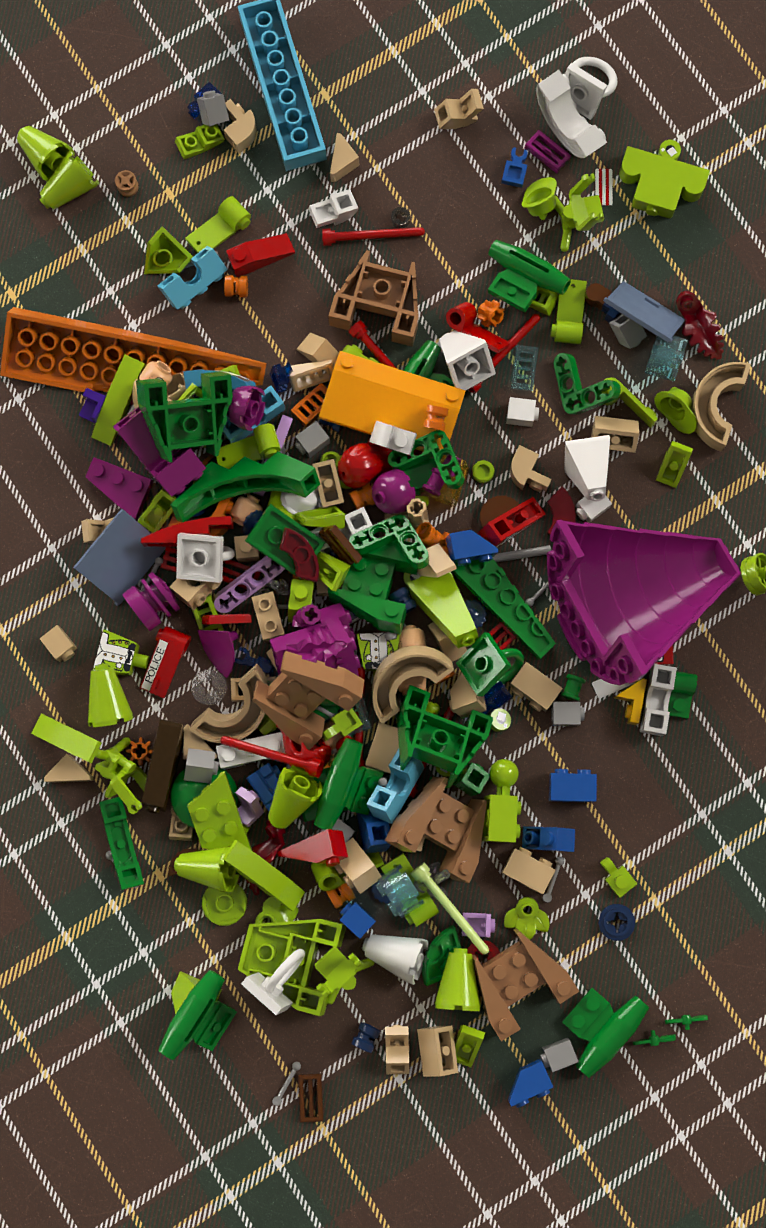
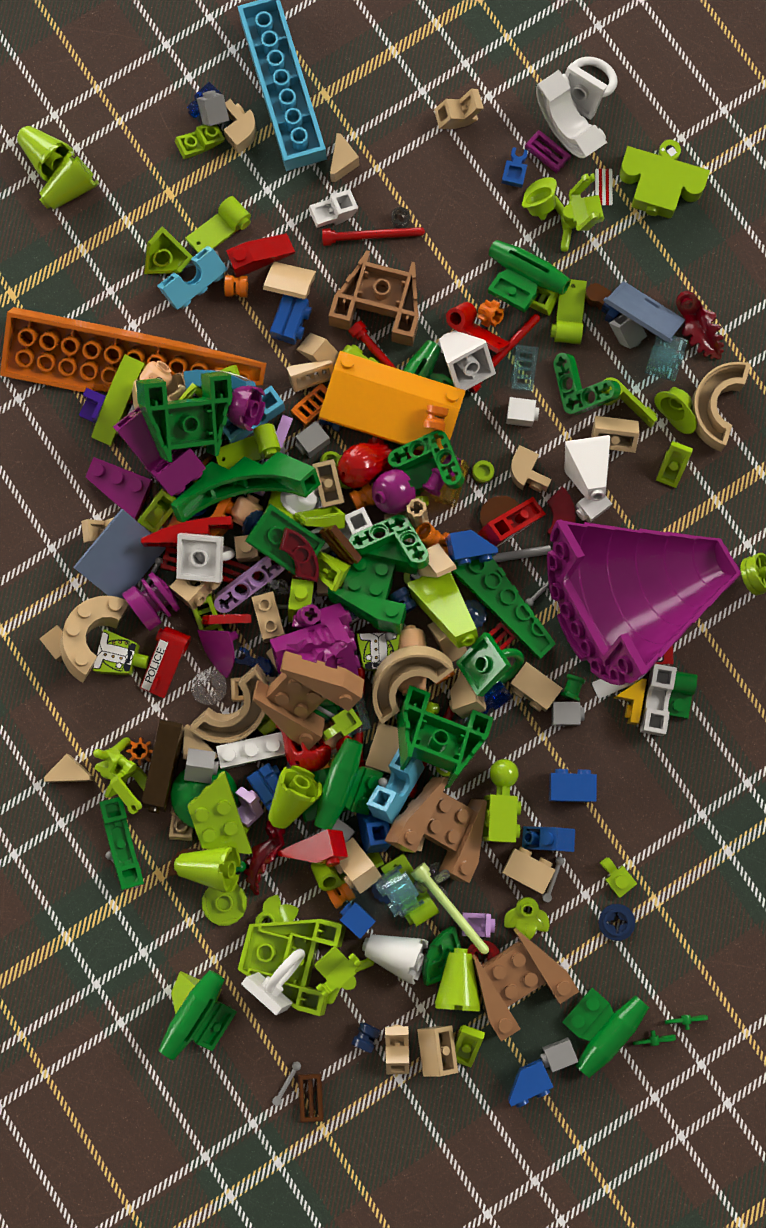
lime slope [31,713,102,764] -> none
lime cone [88,663,133,727] -> none
medium nougat wheel [115,170,139,197] -> none
red piece [220,736,324,778] -> none
lime slope [223,840,305,911] -> none
clear blue plate [270,362,293,393] -> none
white brick [369,421,417,455] -> none
green brick [453,763,490,796] -> none
lime tile [488,708,511,732] -> none
none -> tan brick [60,596,129,683]
none -> tan slope [263,262,316,299]
none -> blue brick [270,294,312,345]

